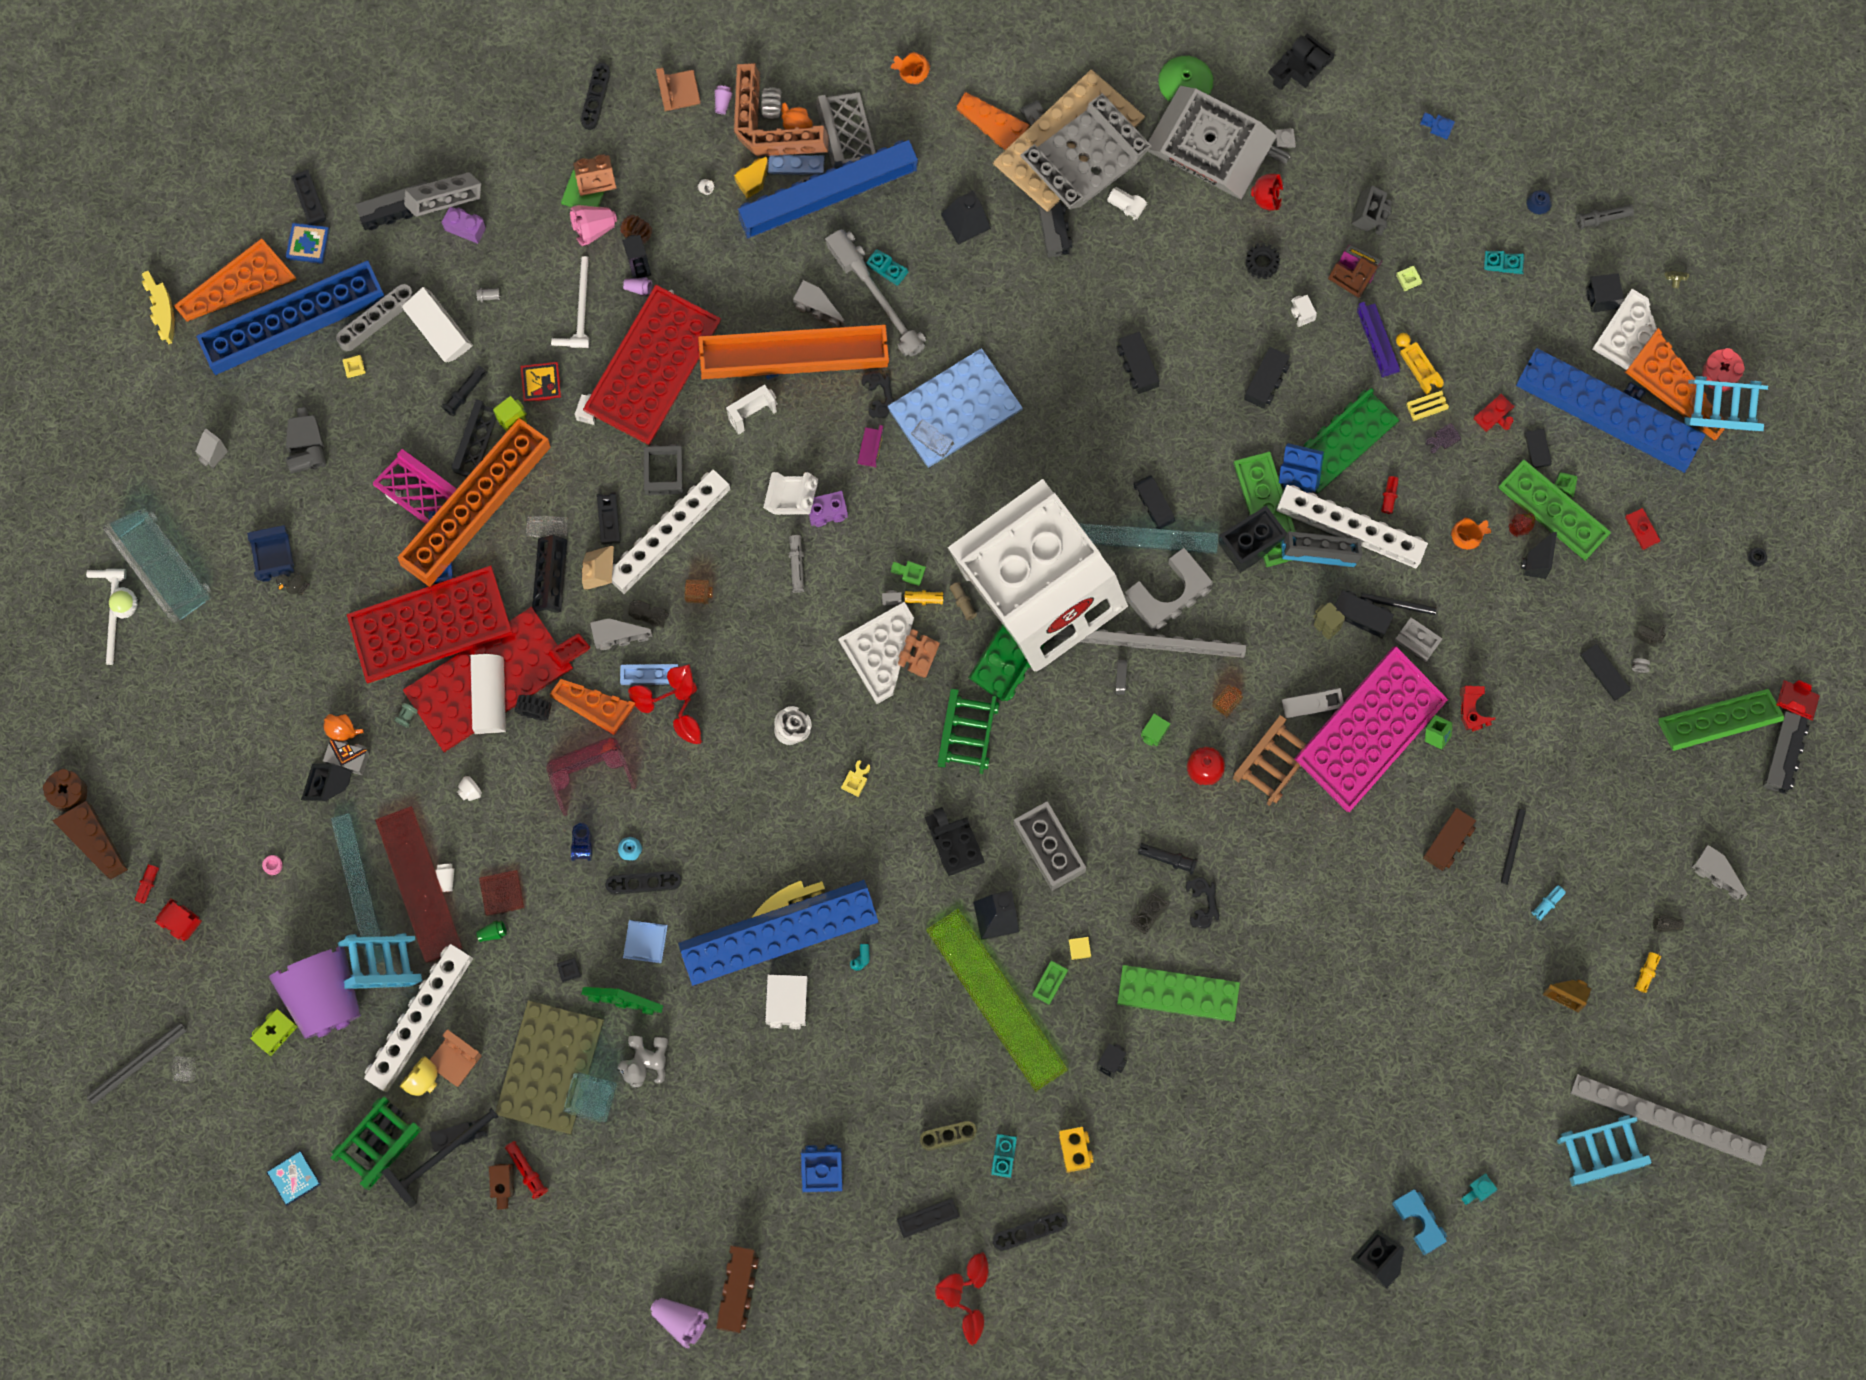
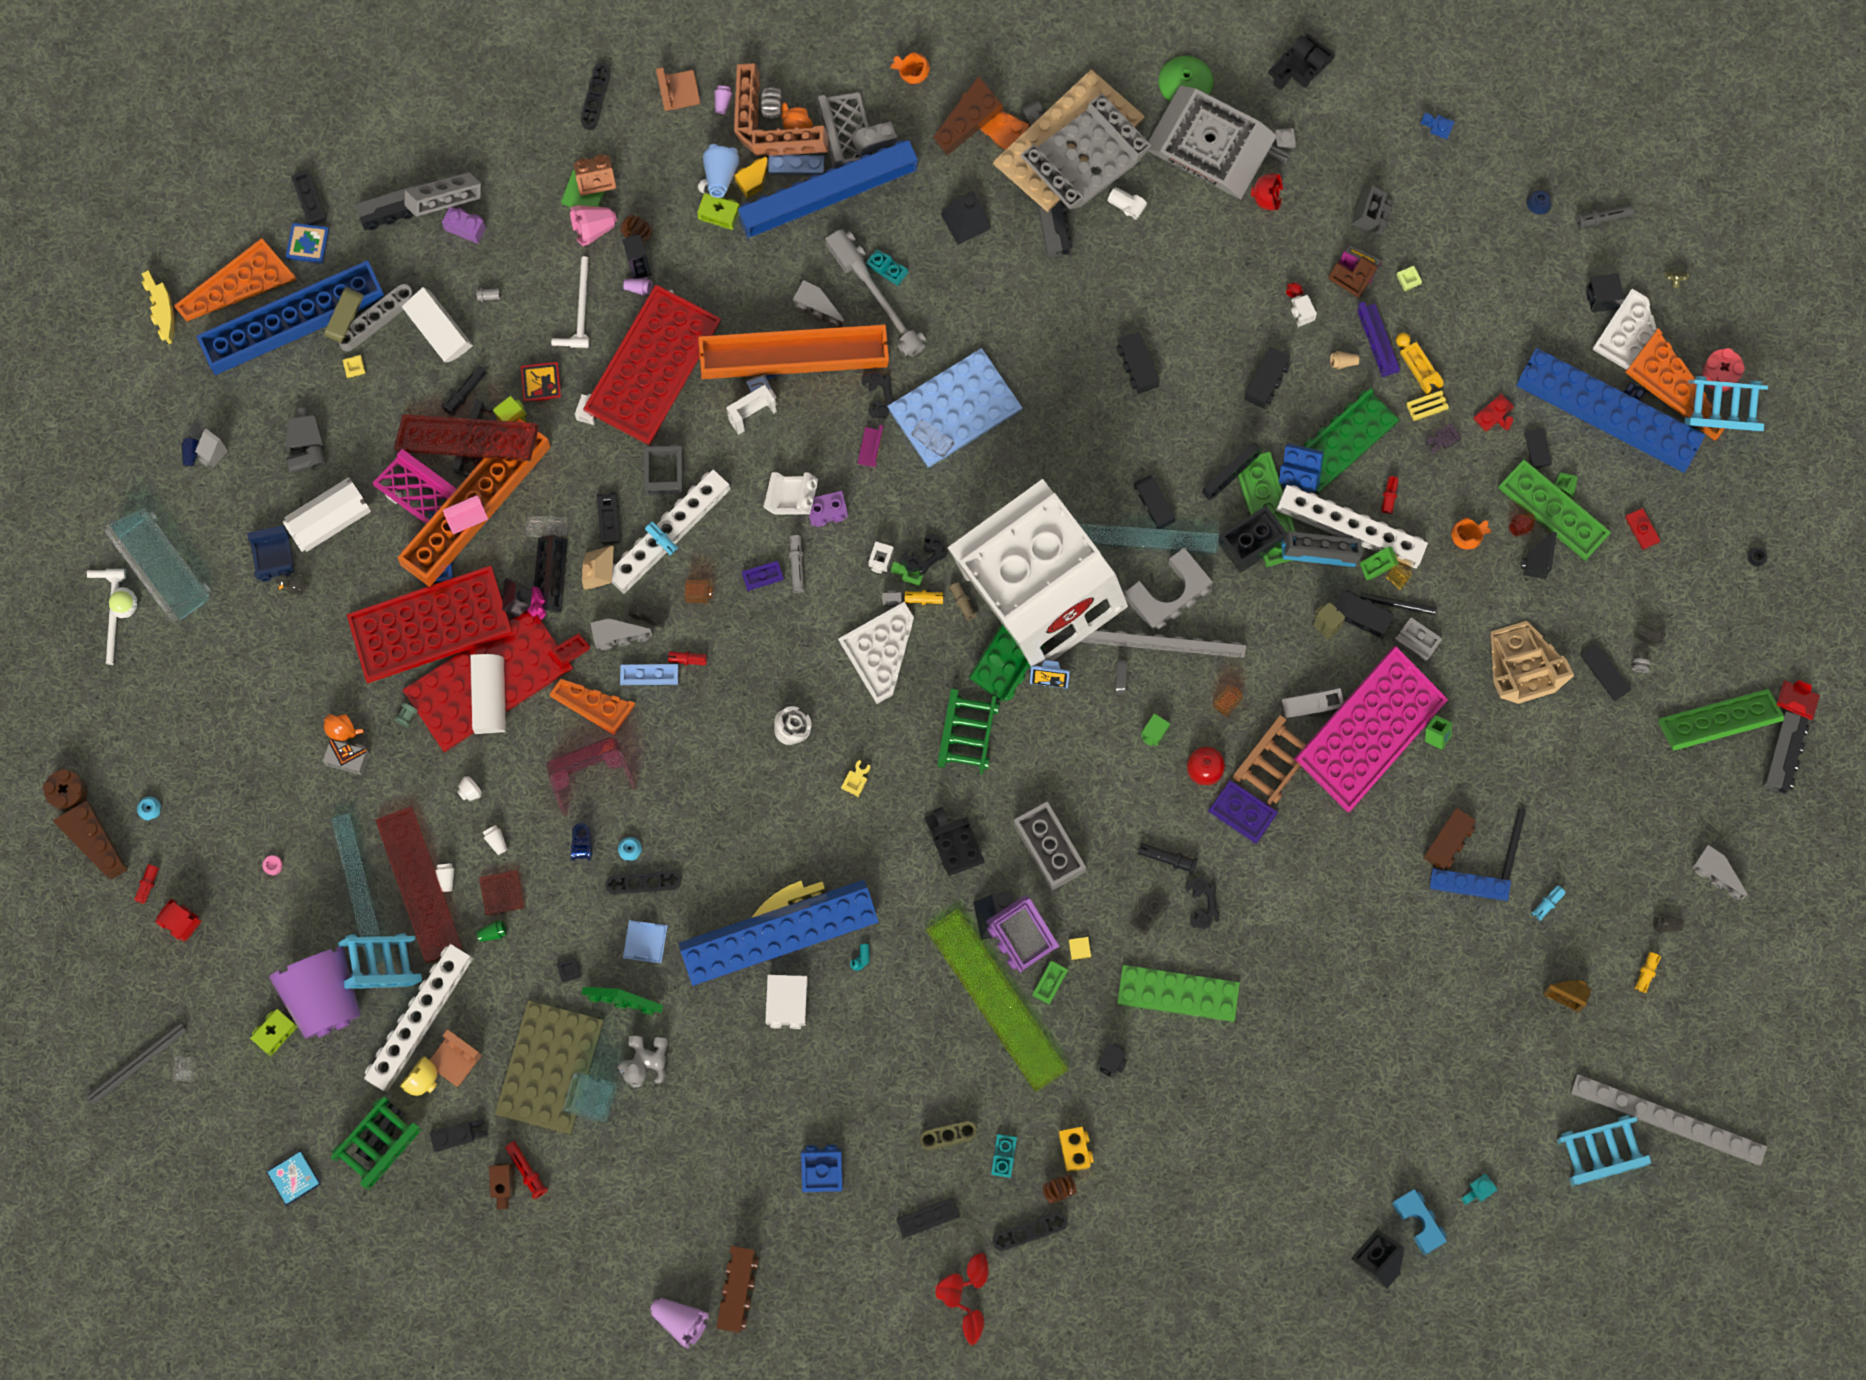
black slope [301,764,352,802] -> none
black tile [382,1107,499,1208] -> none
black tyre [515,695,552,721] -> none
red plant [628,664,702,744] -> none
nougat plate [898,629,940,678] -> none
black tyre [1246,243,1280,279] -> none
red tile [1460,686,1495,732] -> none
teal slope [1484,251,1525,274] -> none
none -> medium azure plate [137,796,161,821]
none -> clear blue cone [181,438,199,466]
none -> white brick [282,477,371,552]
none -> olive beam [324,287,364,343]
none -> clear red plate [393,414,539,461]
none -> bright pink panel [443,495,488,534]
none -> white cone [483,825,508,855]
none -> black slope [502,578,532,617]
none -> dark pink plate [527,587,546,619]
none -> medium azure axle [645,522,679,556]
none -> red axle [668,651,707,666]
none -> lime brick [697,193,740,230]
none -> light blue cone [703,144,739,198]
none -> dark purple plate [742,561,784,591]
none -> light blue tile [747,374,771,392]
none -> light grey brick [852,122,898,156]
none -> white brick [869,542,894,574]
none -> black helmet [900,533,948,576]
none -> reddish brown wedge [933,76,1004,155]
none -> window [986,895,1060,973]
none -> piece [1030,660,1070,689]
none -> reddish brown gear [1042,1175,1077,1203]
none -> black beam [1202,443,1263,500]
none -> dark purple tile [1208,780,1278,844]
none -> red plate [1286,282,1303,298]
none -> tan cone [1330,351,1359,369]
none -> bright green plate [1360,547,1399,580]
none -> clear yellow tile [1386,563,1412,590]
none -> blue plate [1430,869,1511,901]
none -> tan wedge [1491,621,1574,704]

